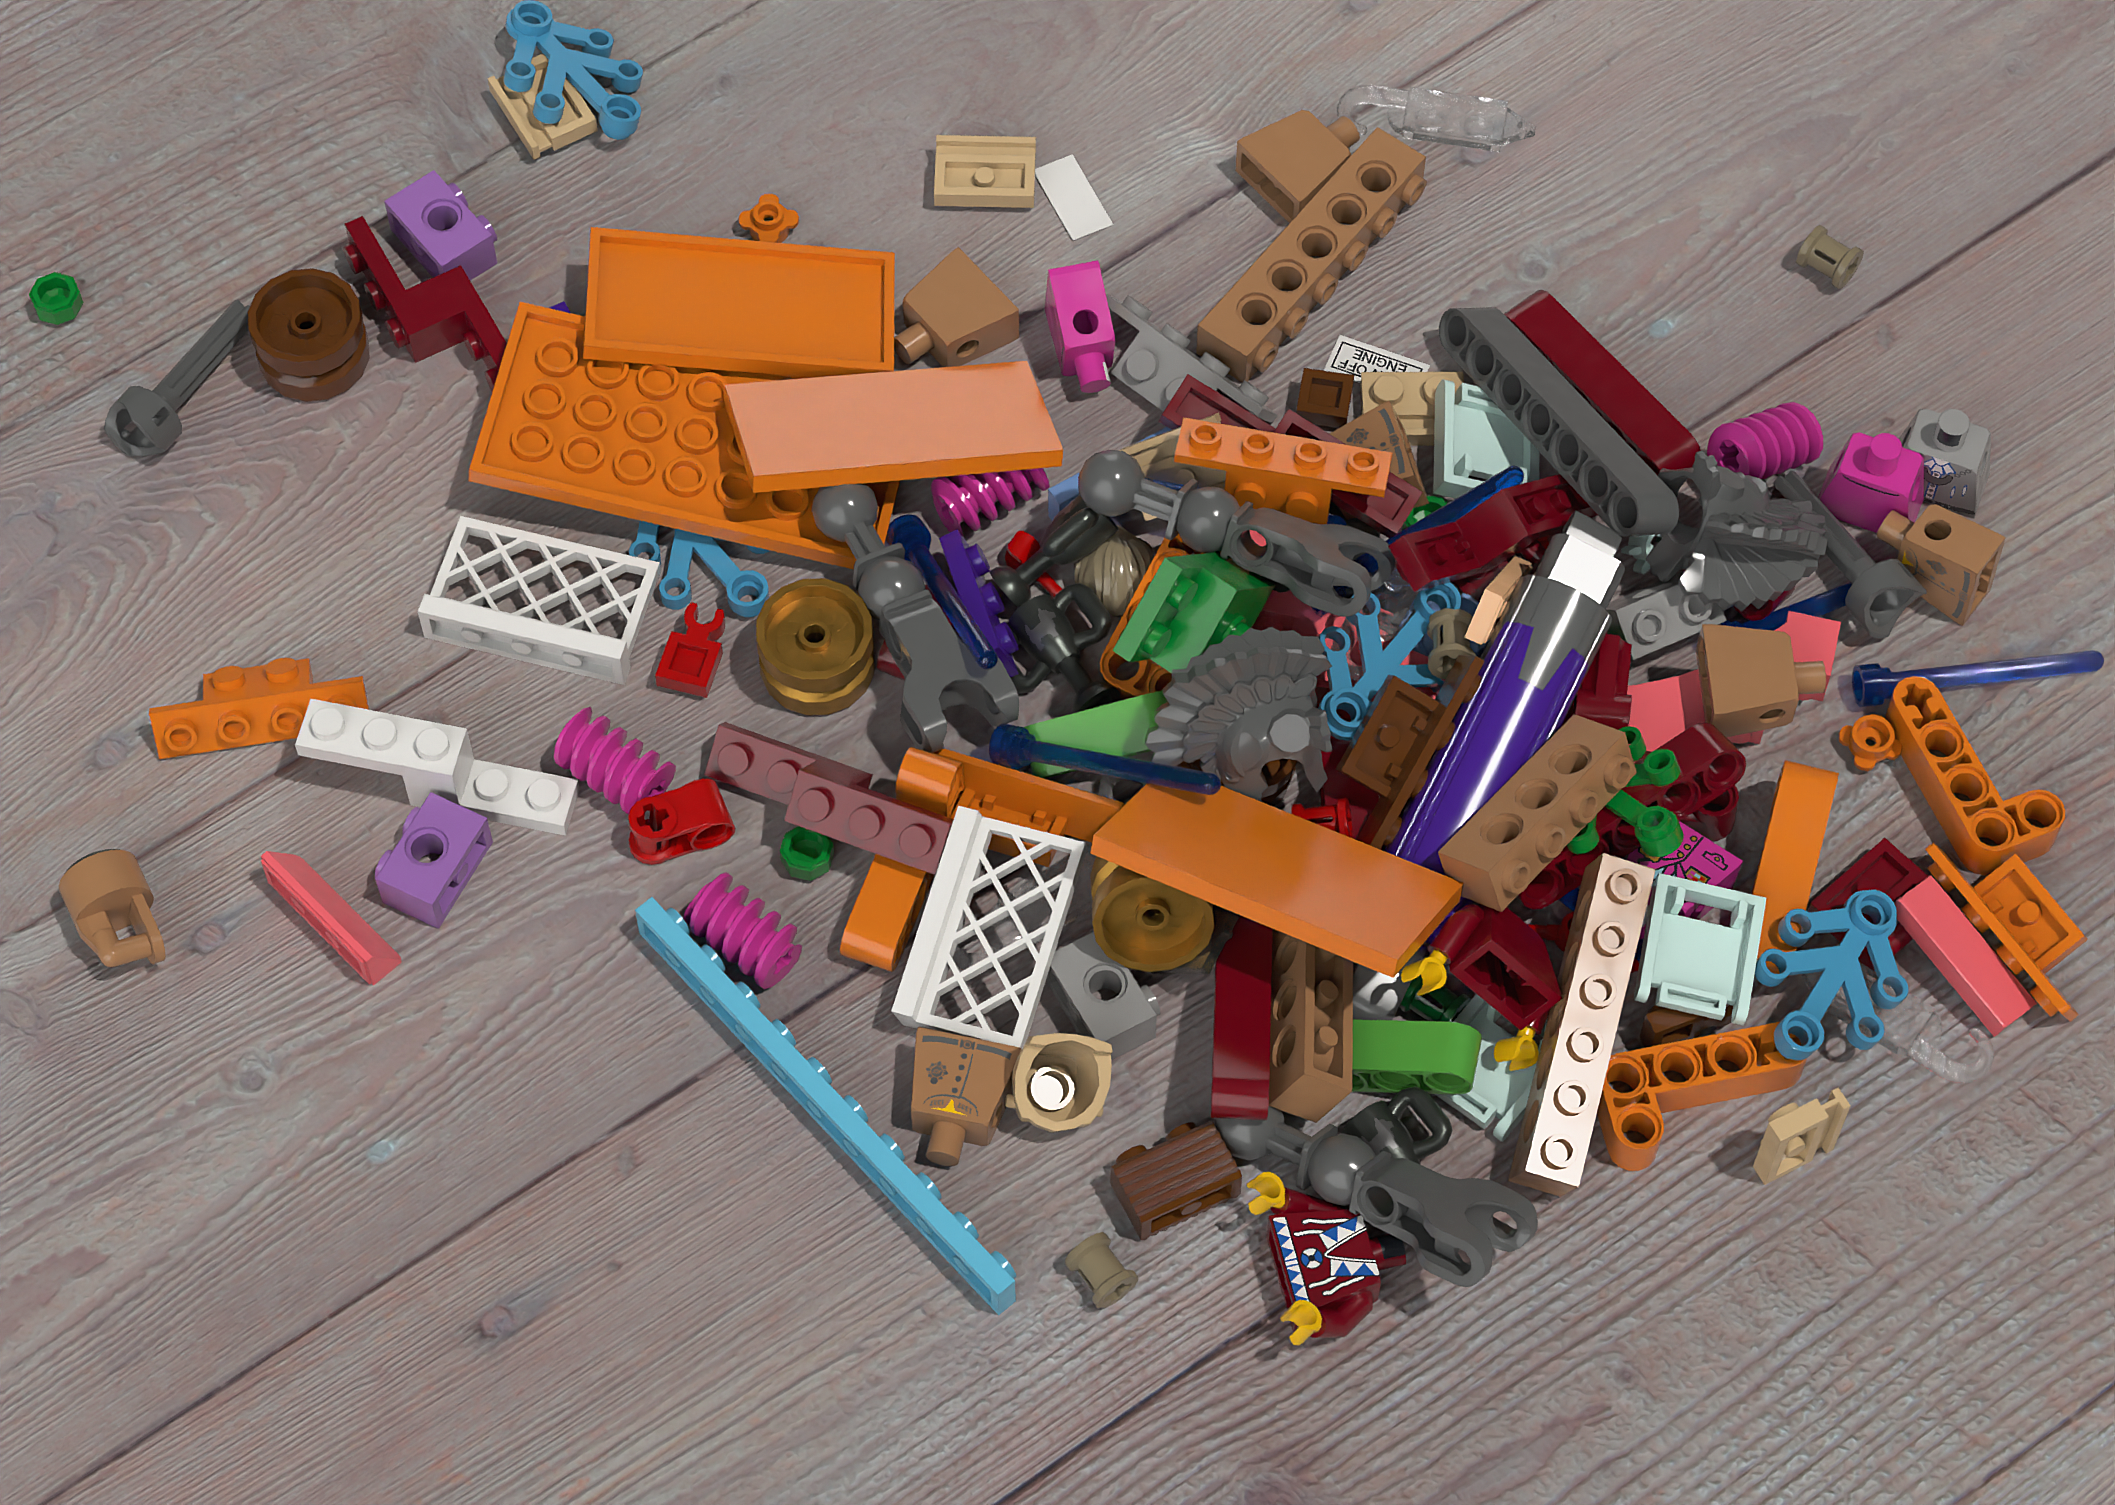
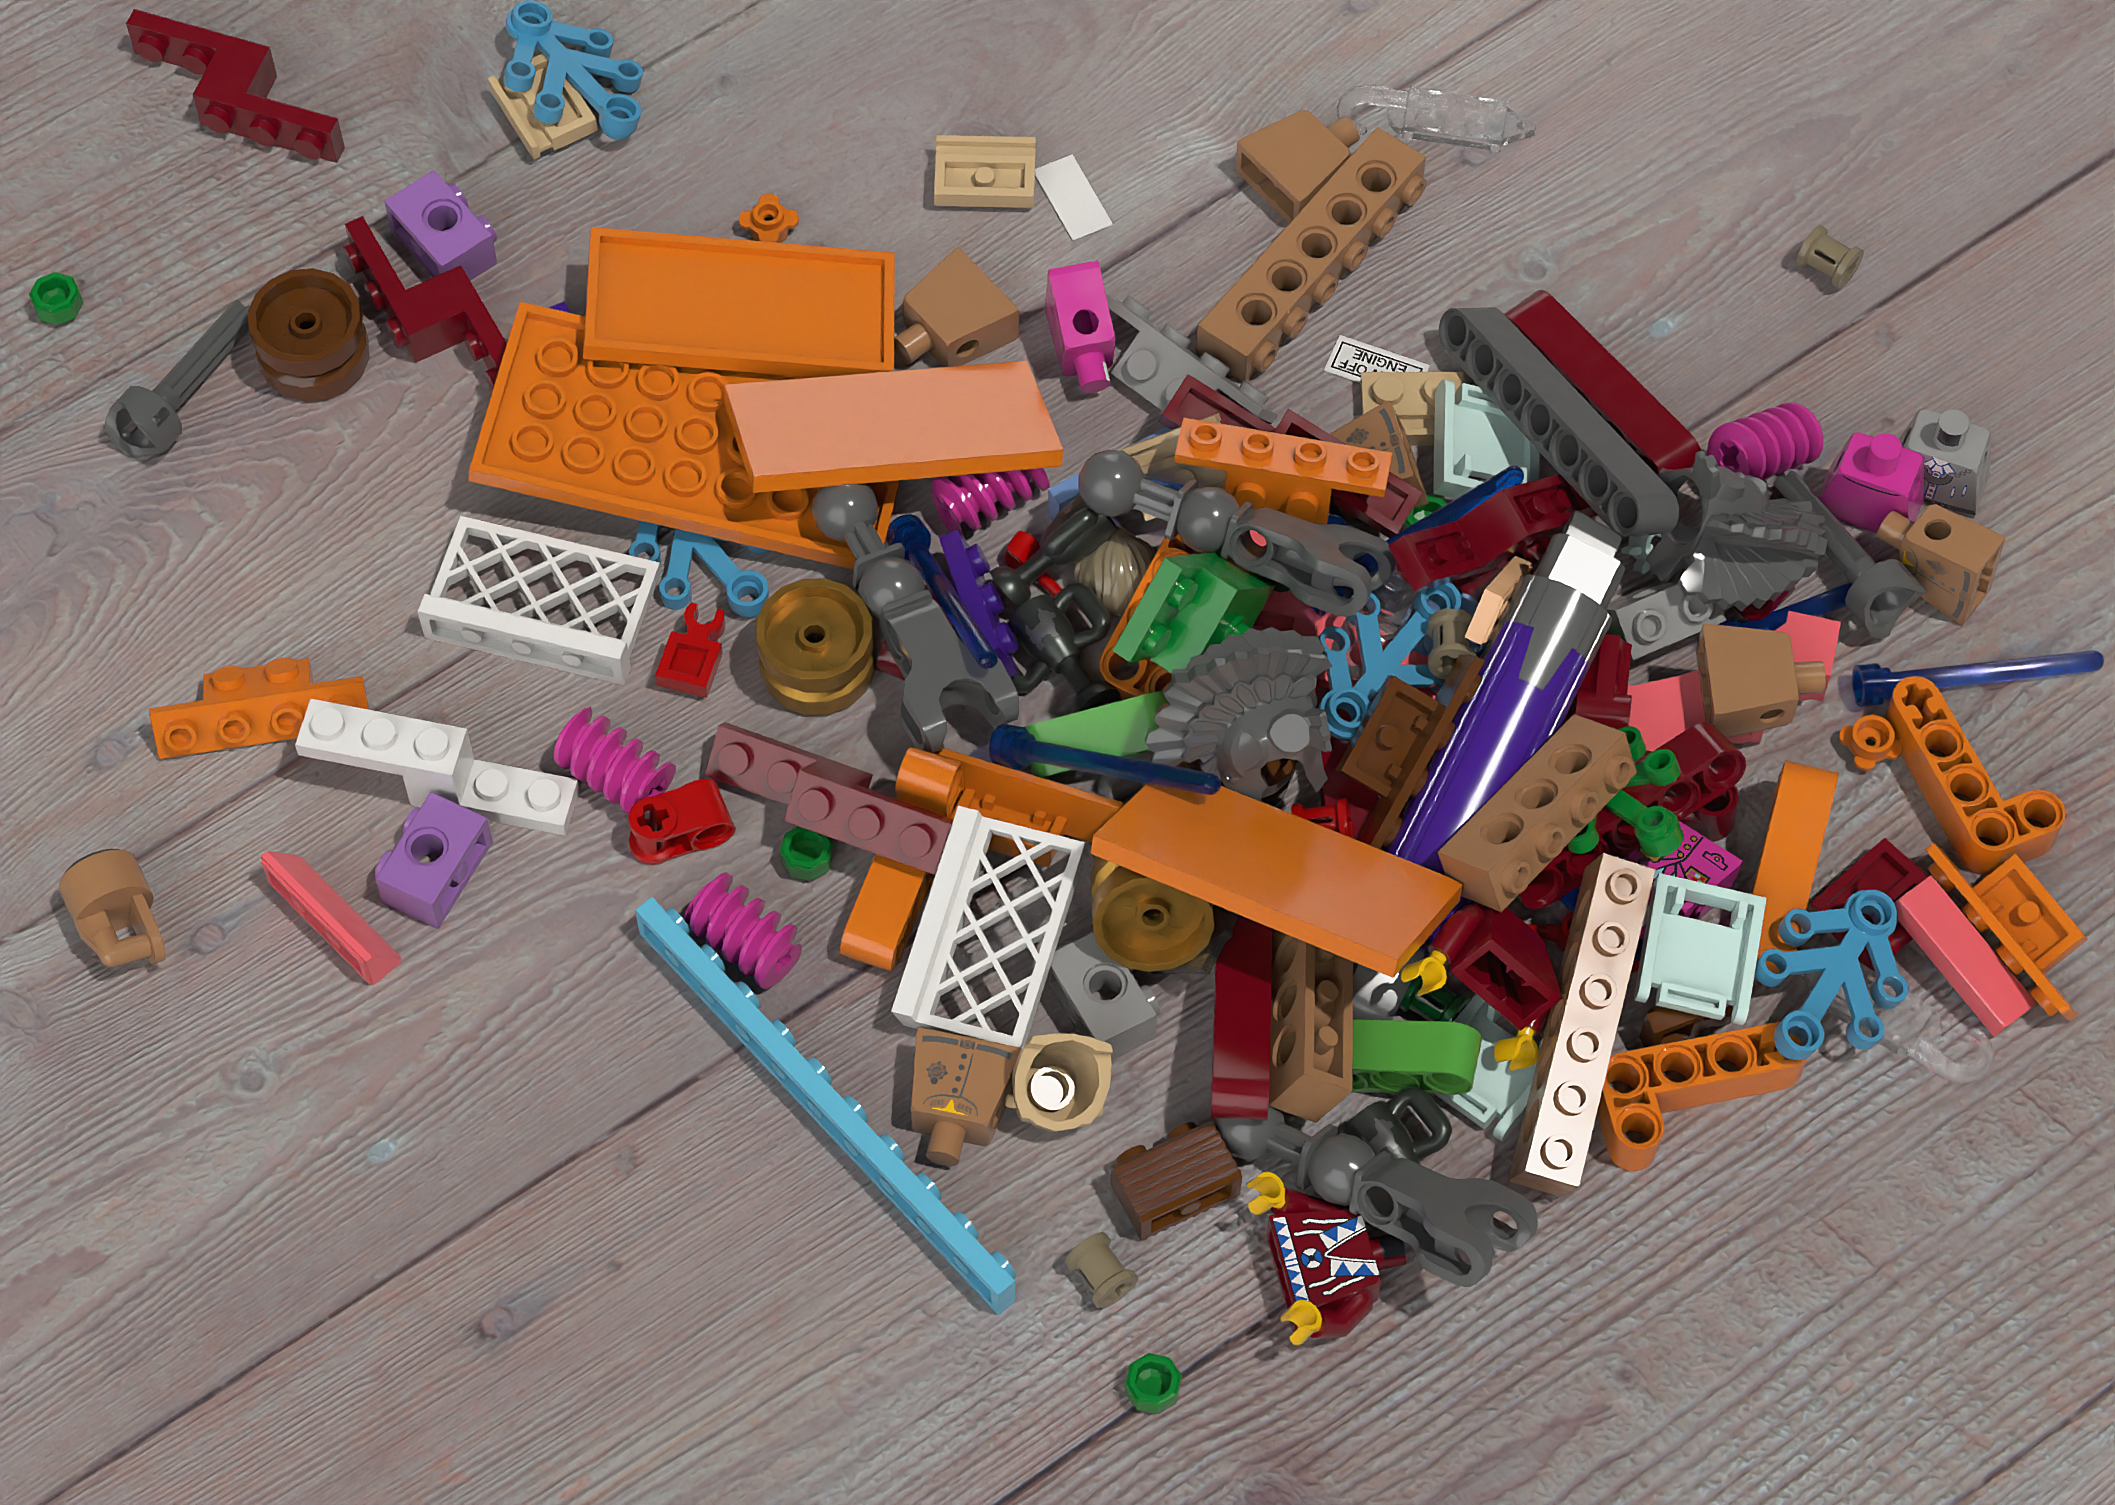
reddish brown plate [1296,368,1354,428] -> none
tan plate [1753,1087,1851,1185] -> none
none -> dark red bracket [126,9,345,163]
none -> green tile [1125,1353,1182,1414]

